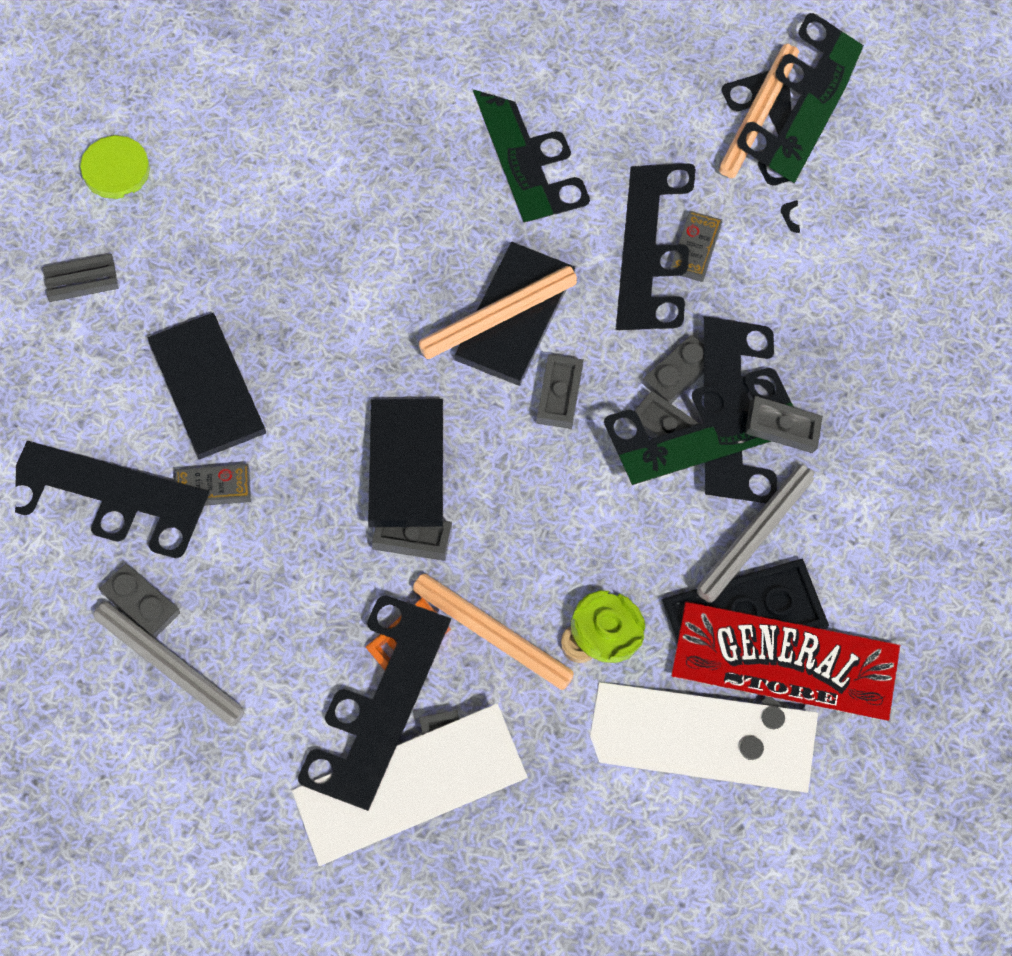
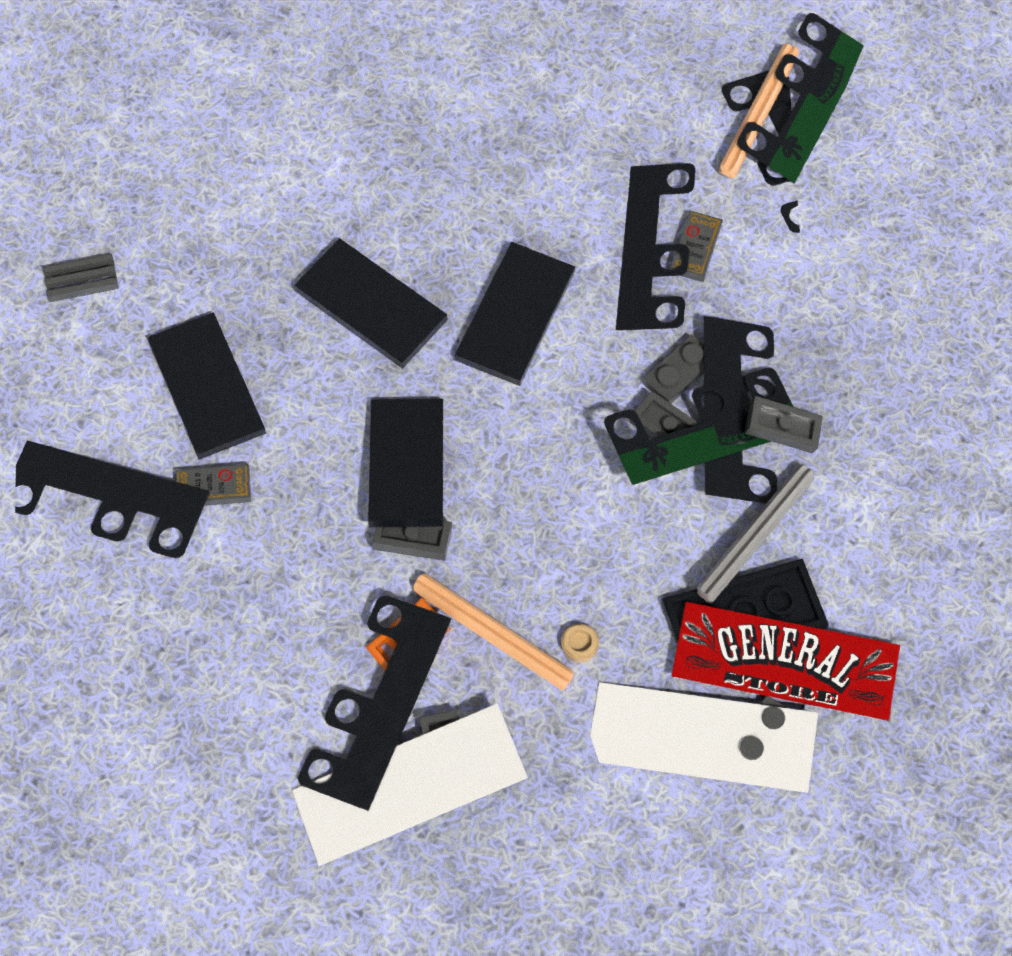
lime tile [80,135,150,199] -> none
light grey axle [93,602,244,726] -> none
dark grey plate [99,563,180,639] -> none
light nougat axle [419,266,577,359] -> none
piece [472,89,590,223] -> none
dark grey plate [536,354,584,429] -> none
lime tile [571,590,646,663] -> none
none -> black tile [294,238,448,369]

